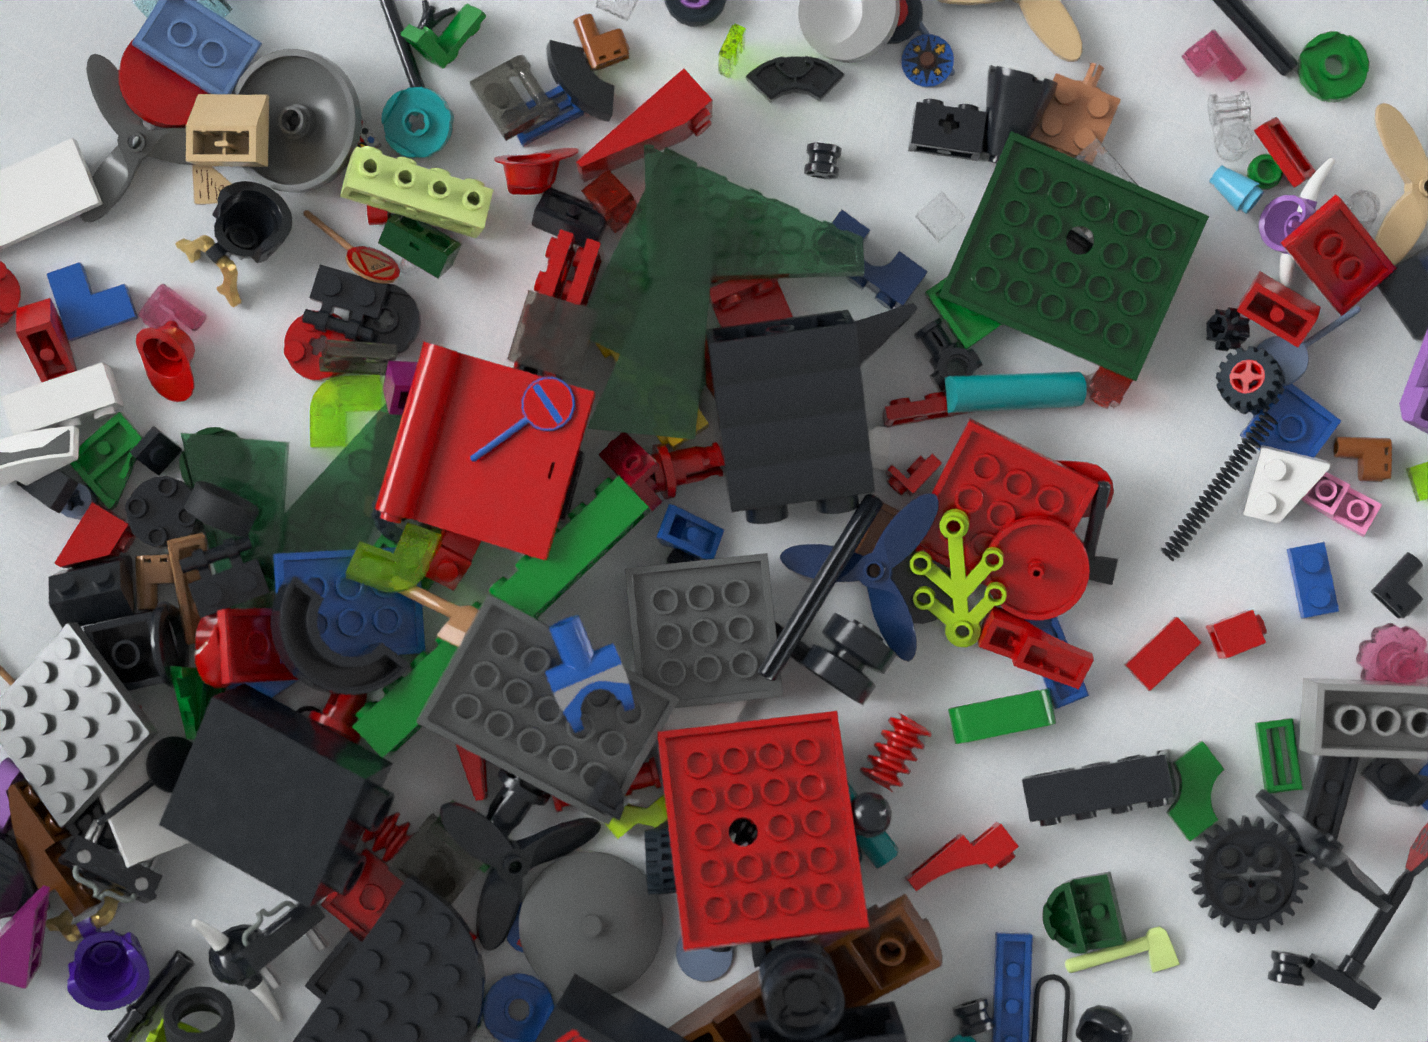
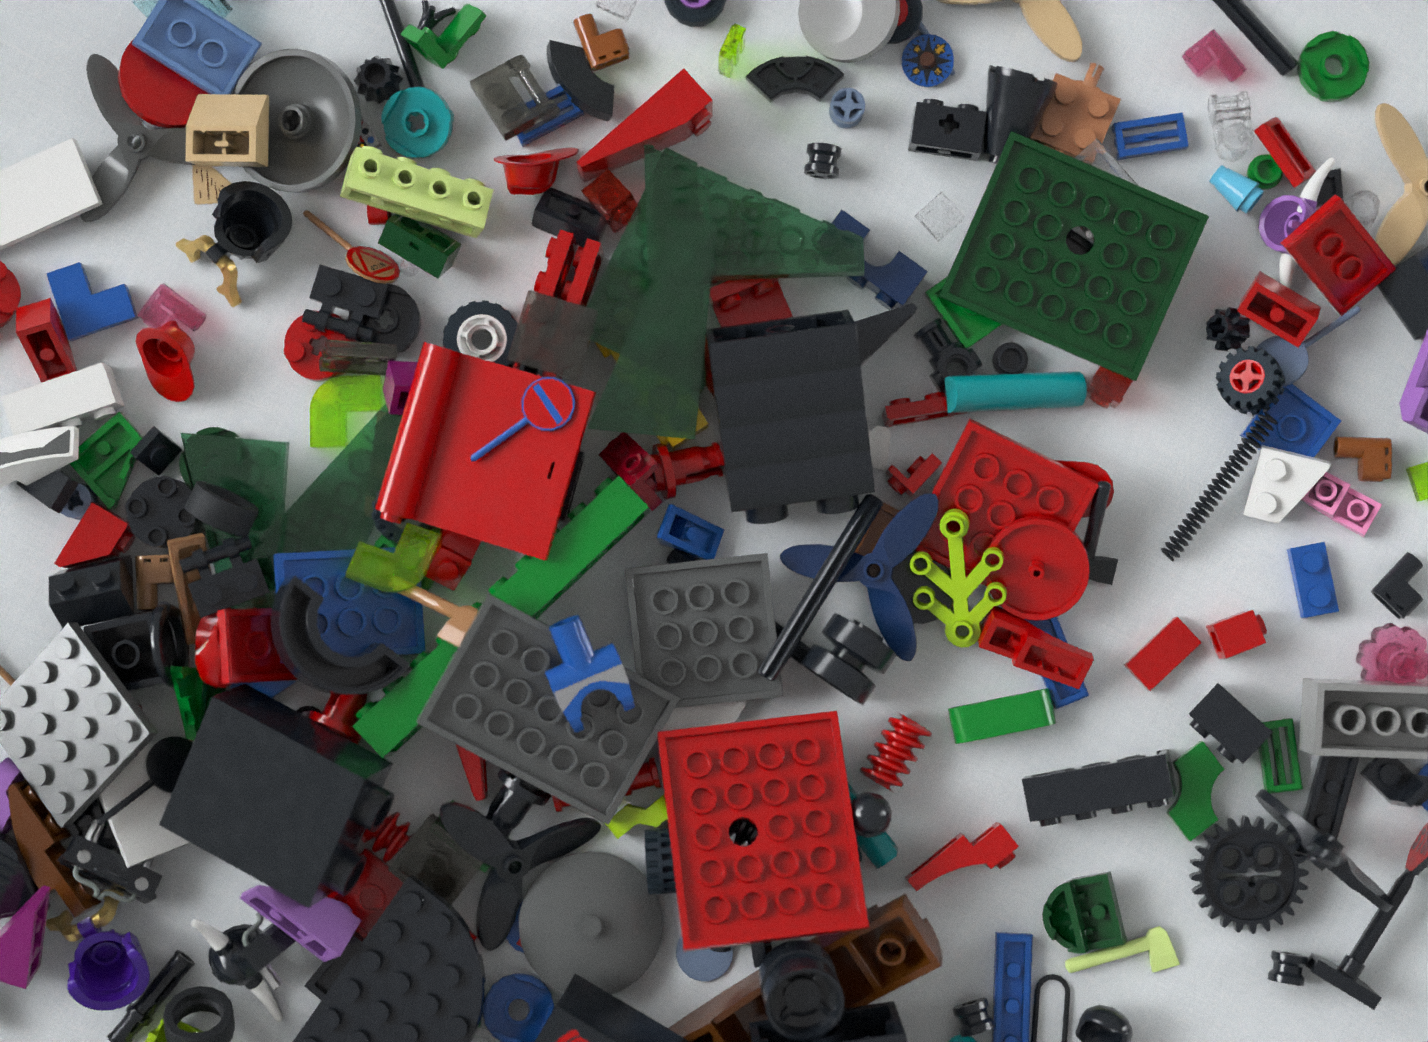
black tile [586,770,624,821] -> none
none -> medium lavender slope [240,885,361,962]
none -> black piece [354,55,403,105]
none -> wheel [443,300,521,368]
none -> sand blue wheel [829,88,866,129]
none -> black plate [992,342,1028,374]
none -> blue tile [1111,112,1189,160]
none -> black brick [1189,683,1273,764]
none -> black tile [1316,168,1344,207]

